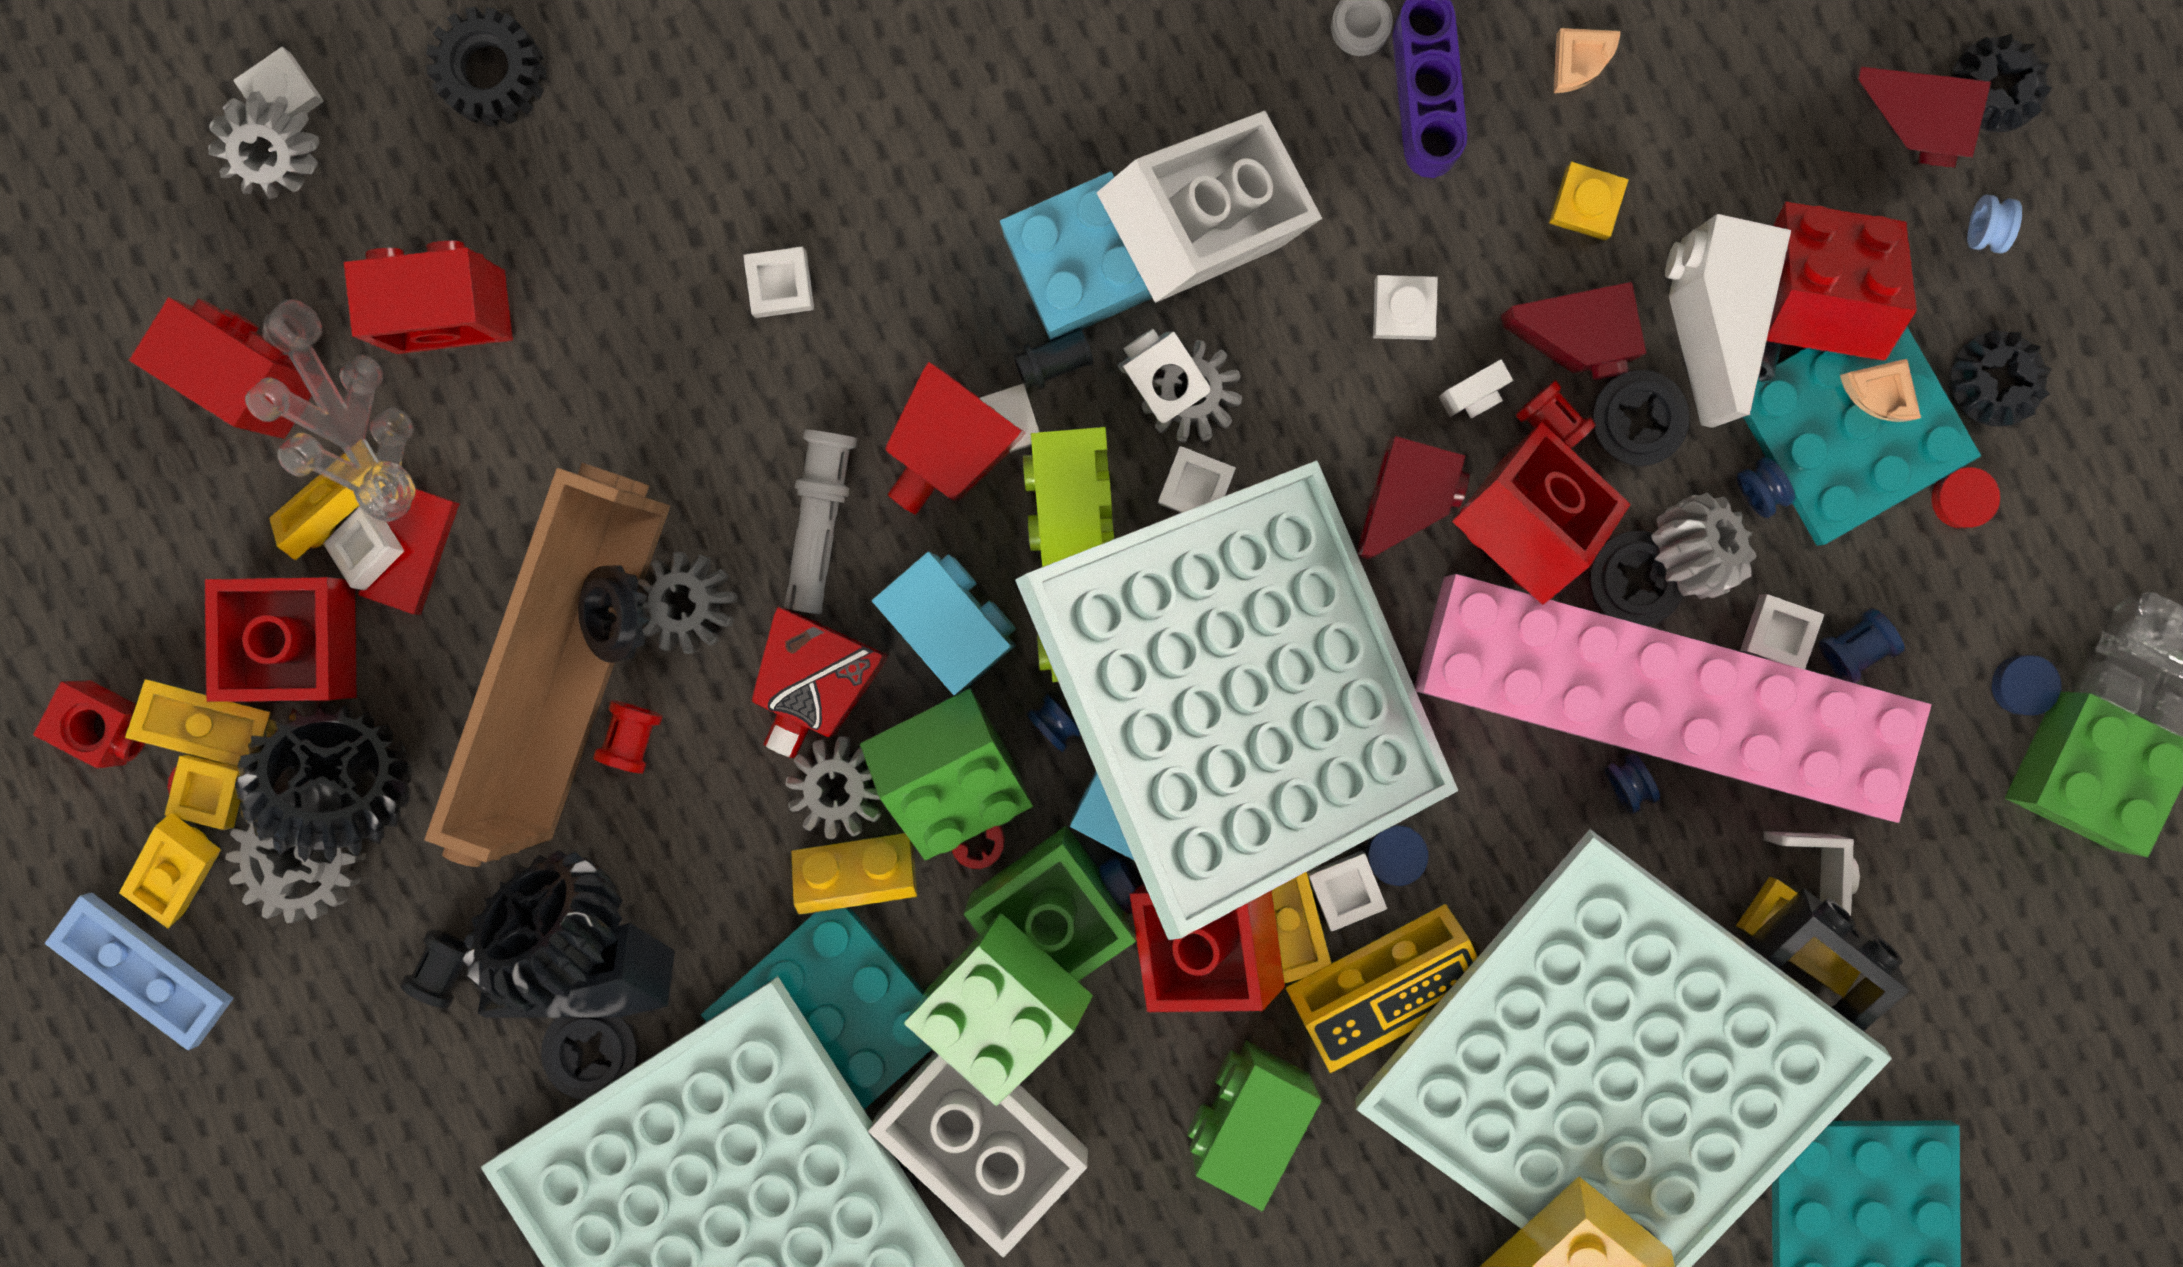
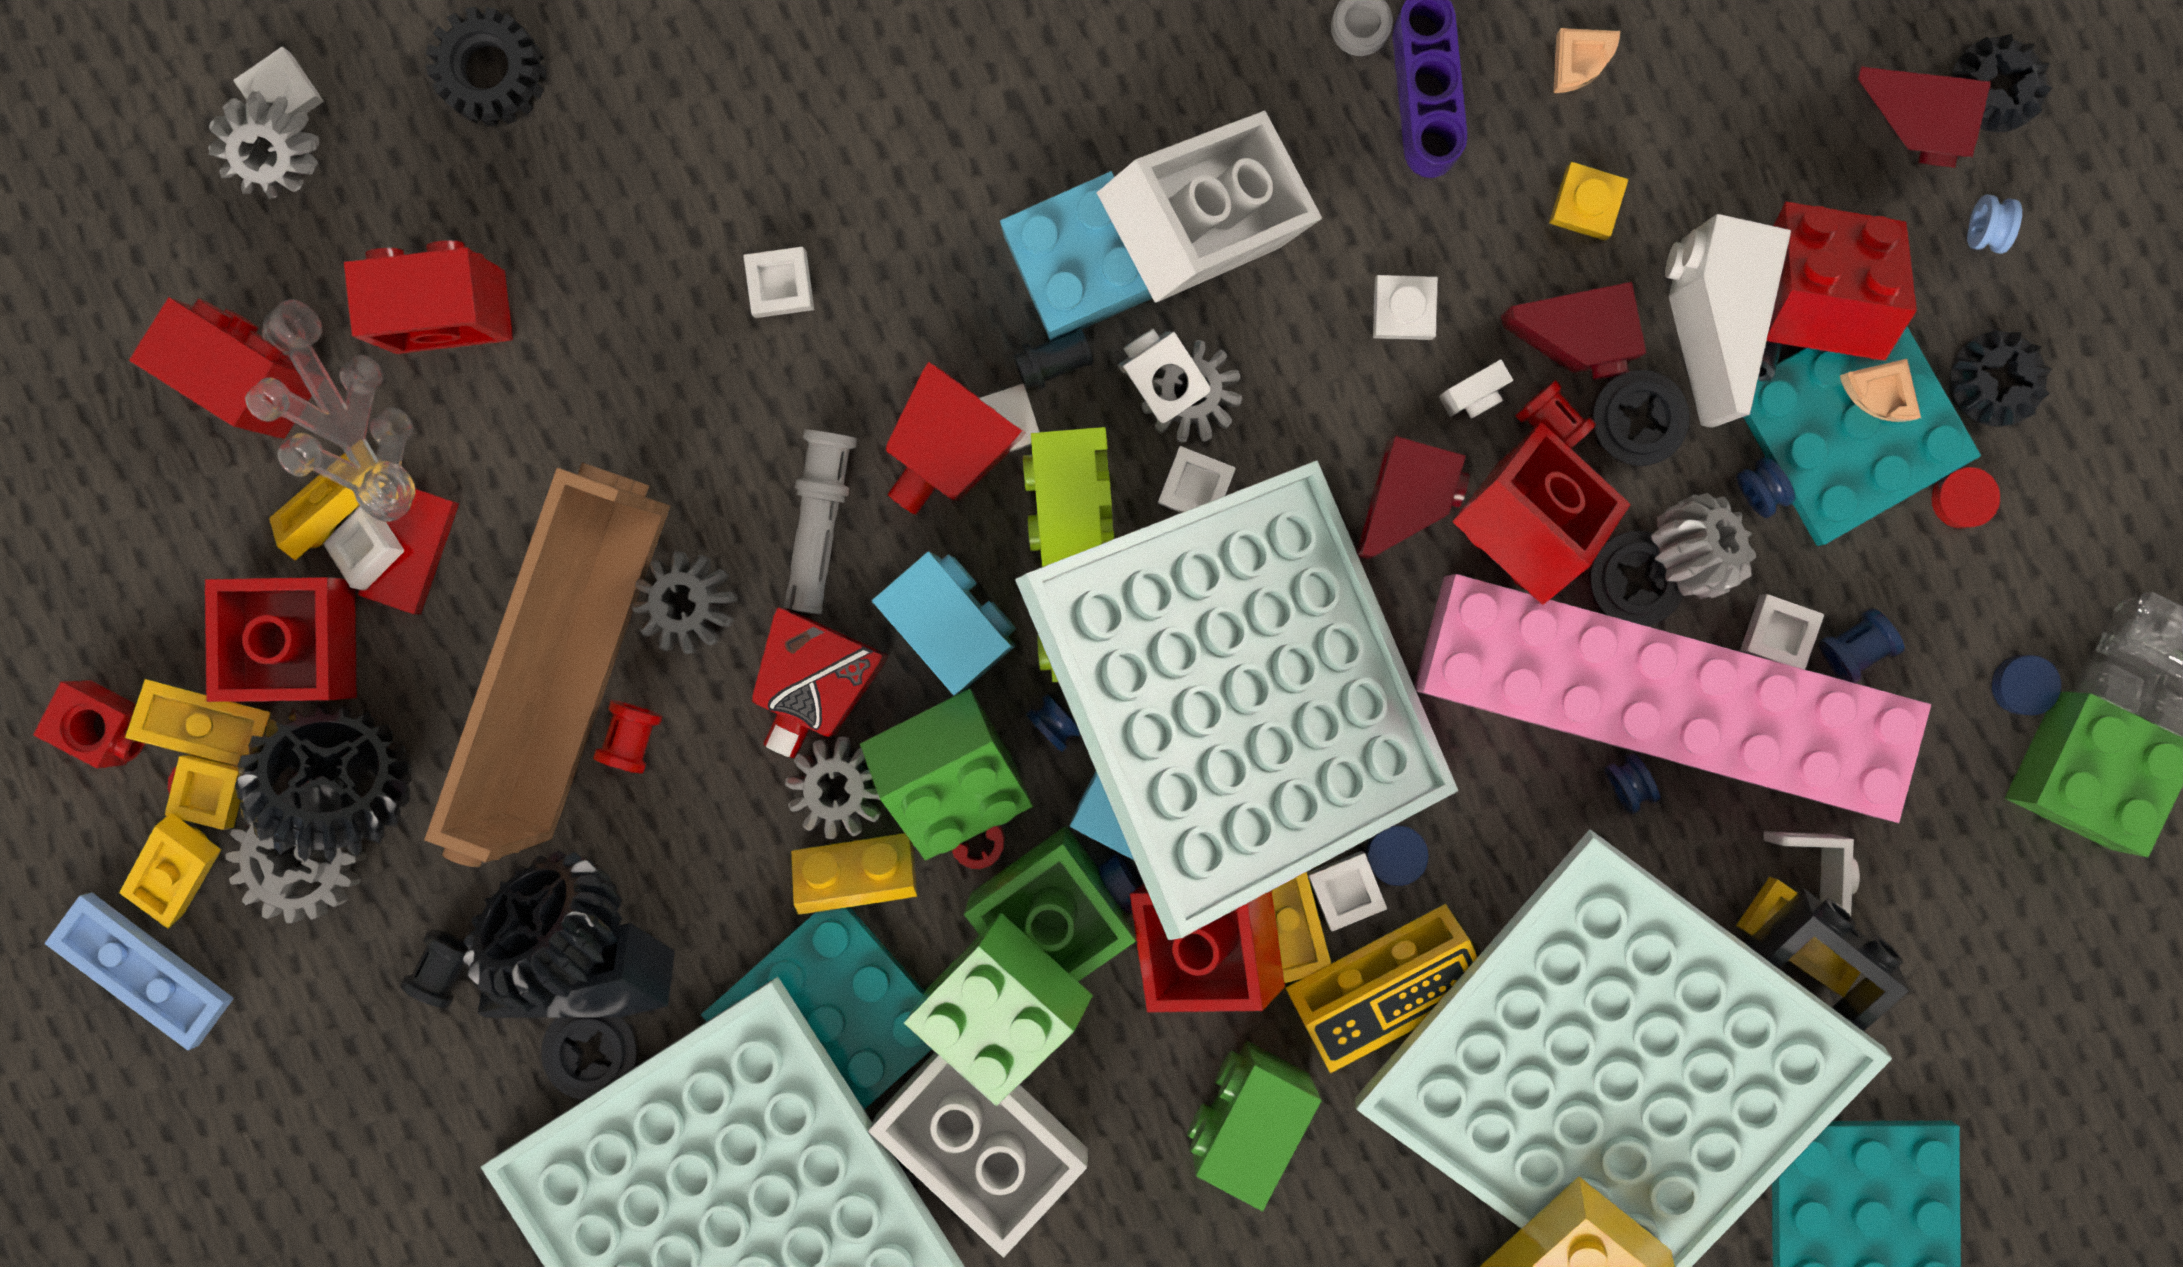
black gear [578,565,650,663] -> none

